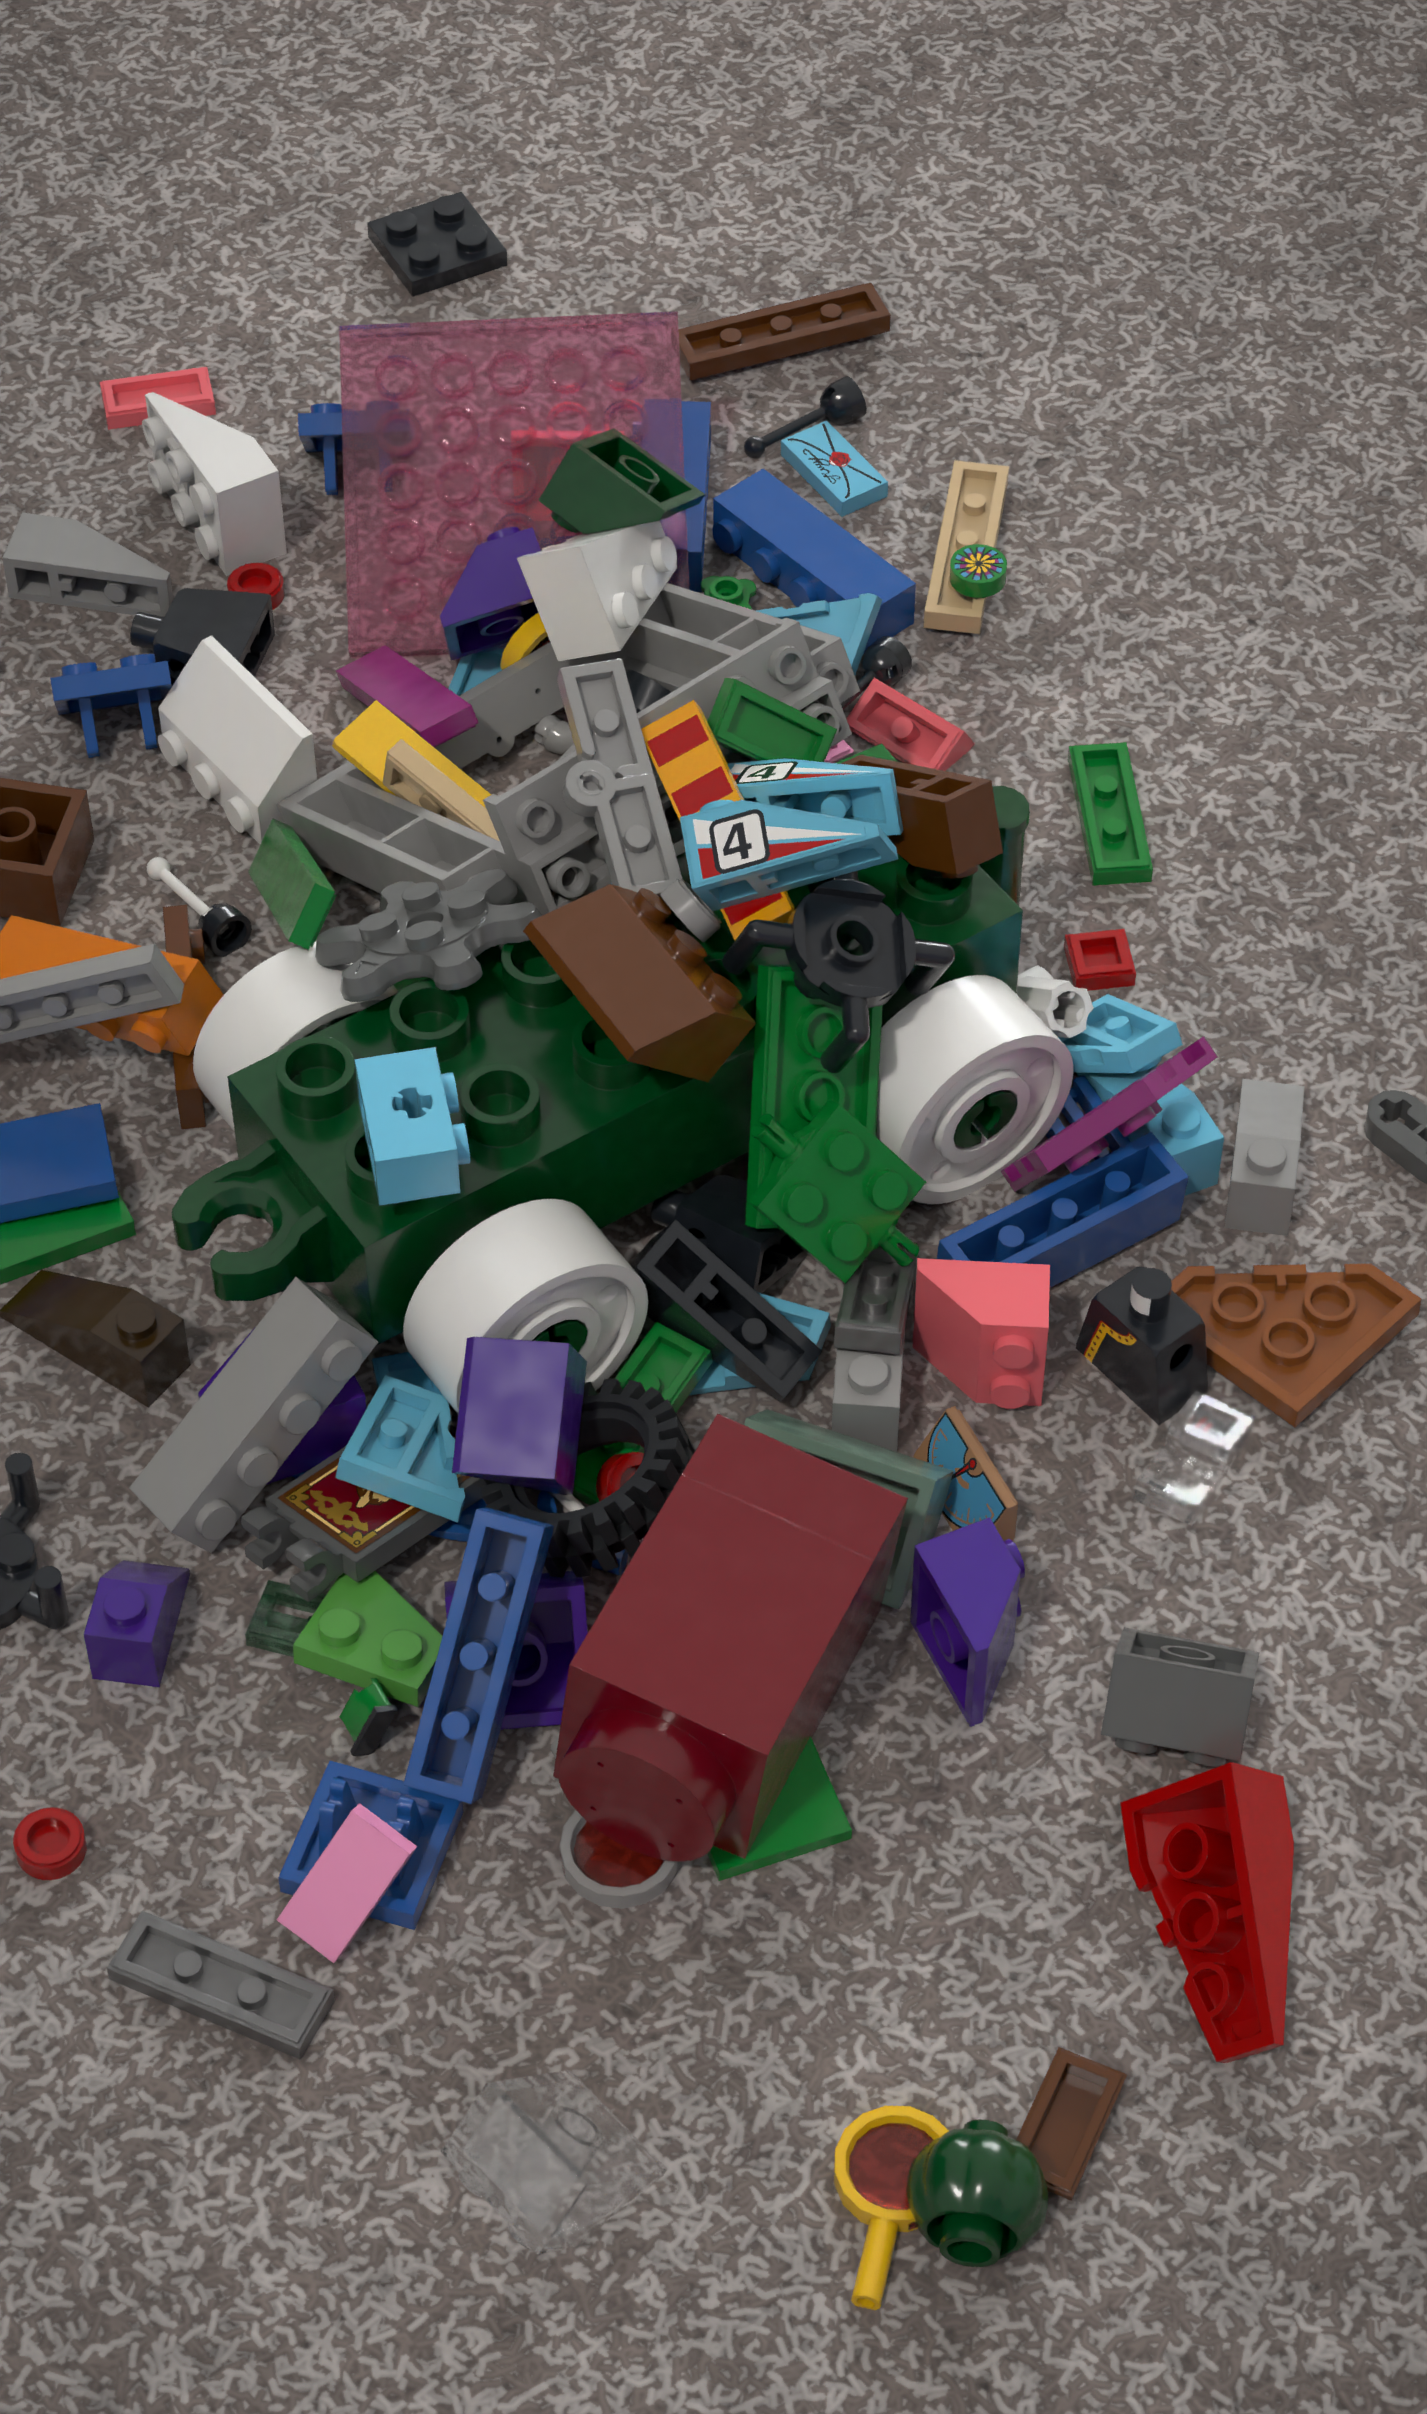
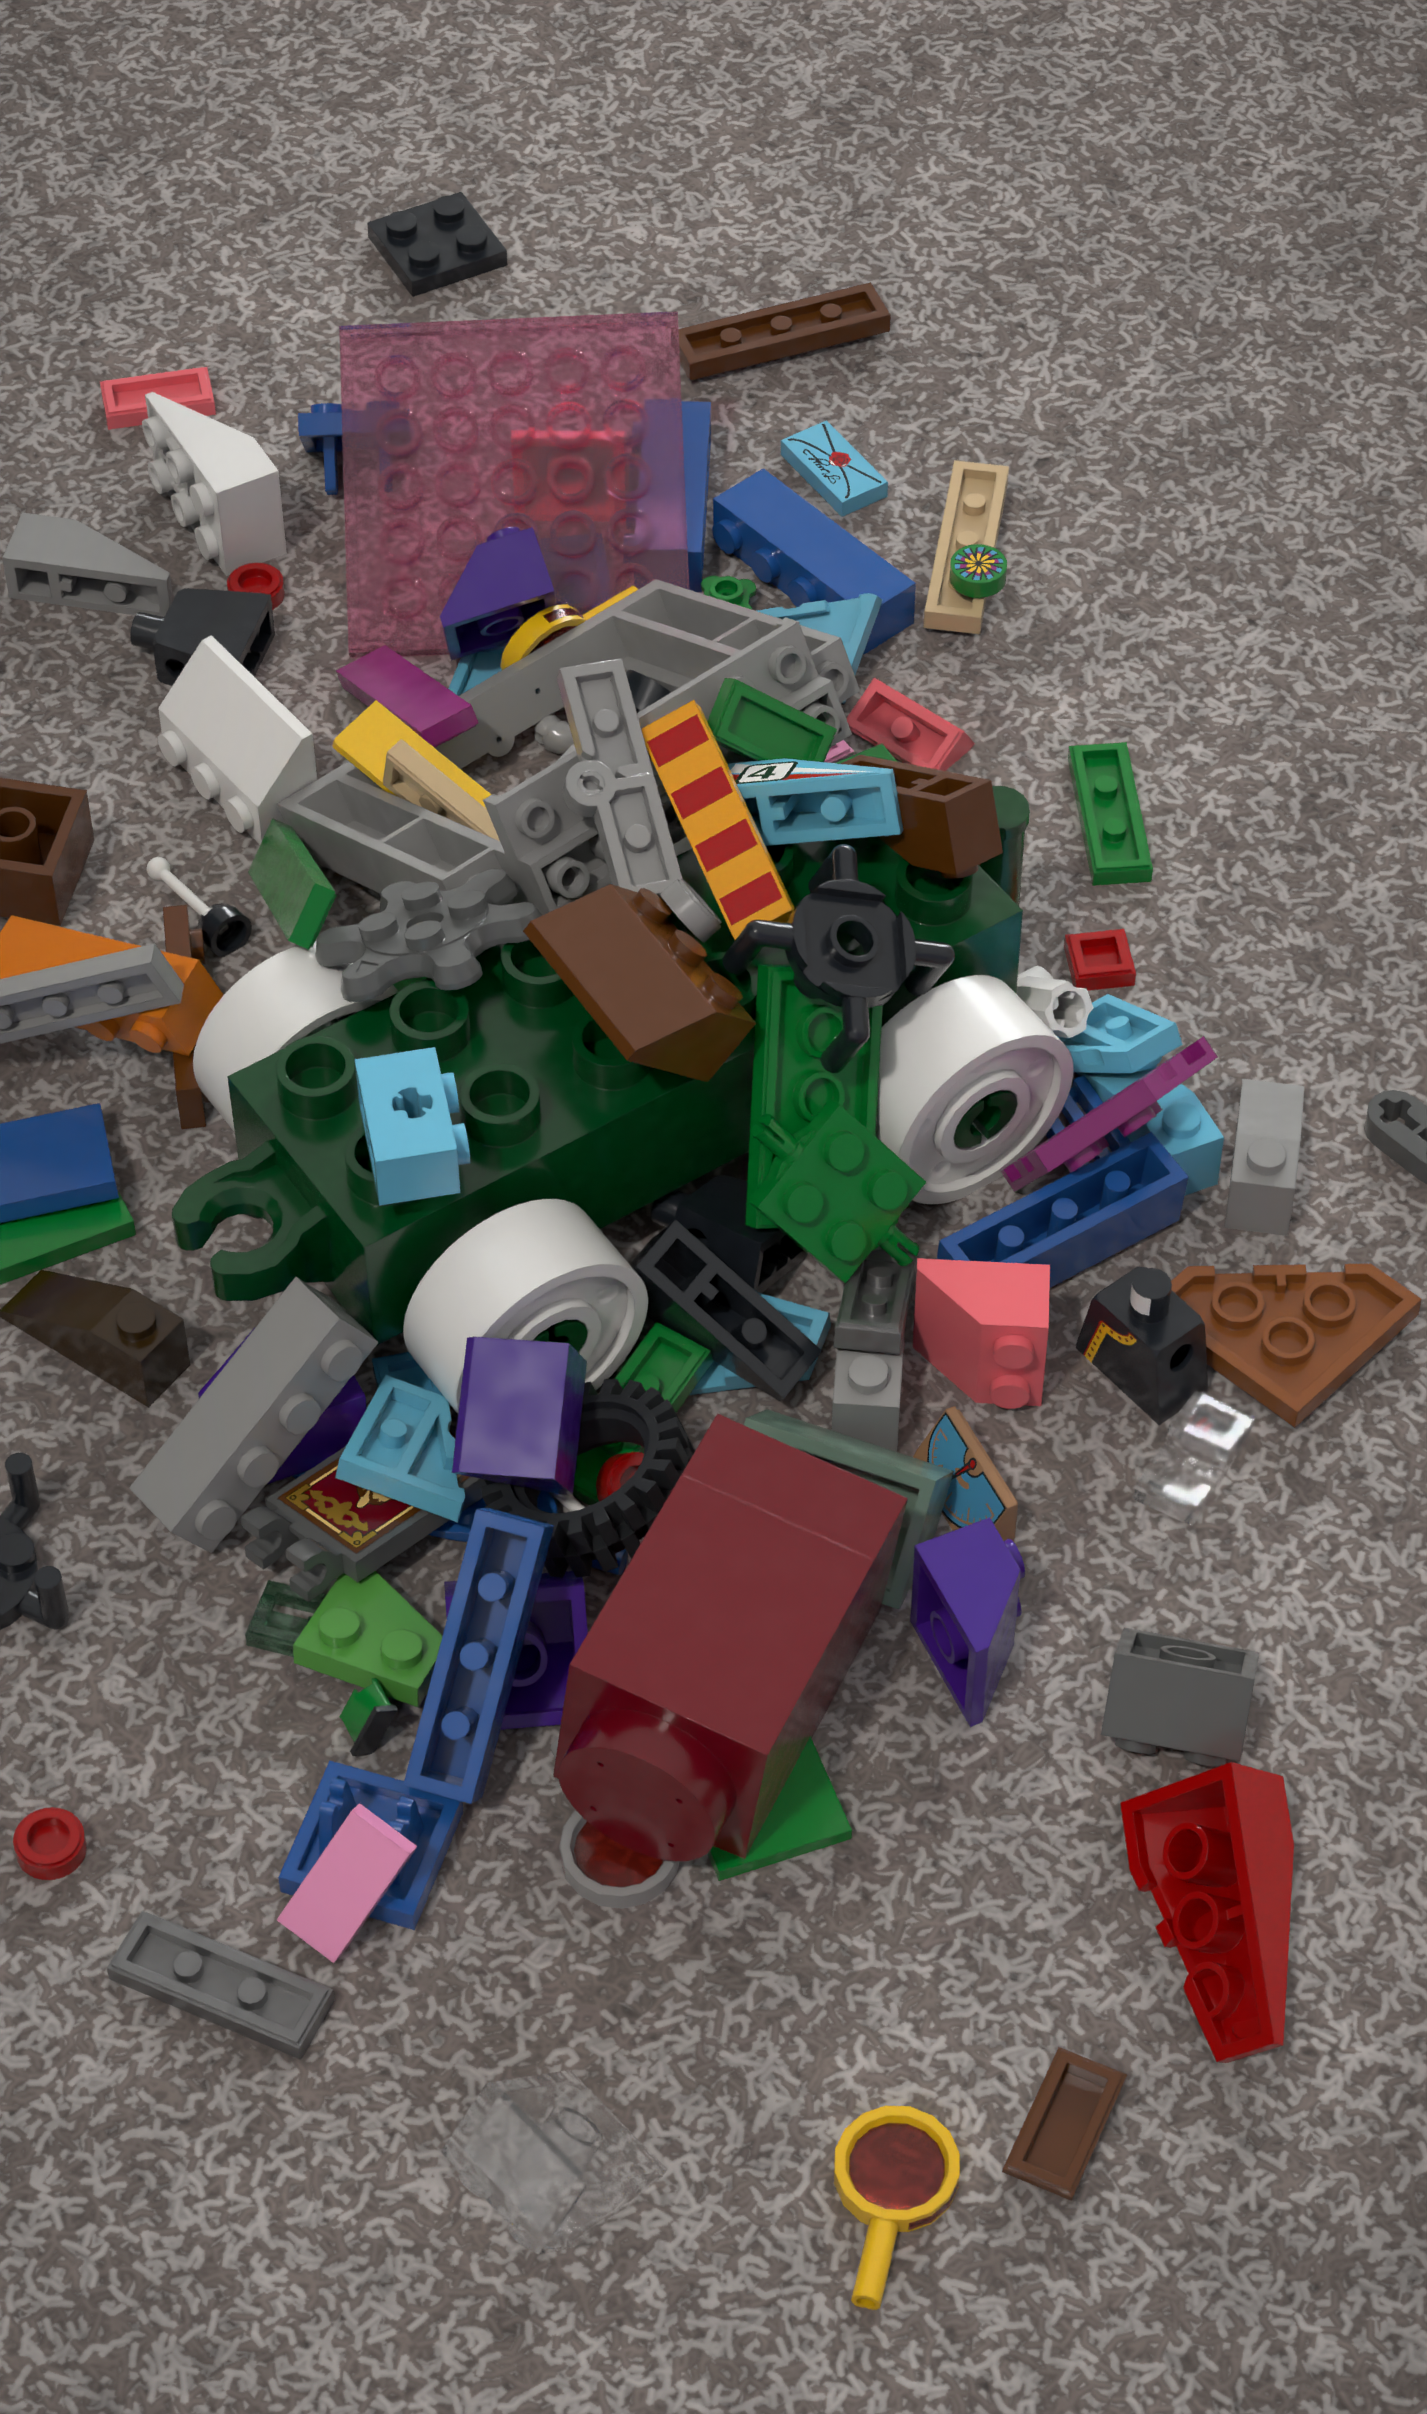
blue plate [50,654,172,758] -> none
dark purple slope [84,1560,190,1687] -> none
white wedge [517,521,677,662] -> none
dark green slope [538,428,705,534] -> none
medium azure slope [680,800,898,911] -> none
black hinge [744,376,867,458] -> none
black hinge [841,636,912,710] -> none
dark green plant [906,2119,1048,2267] -> none

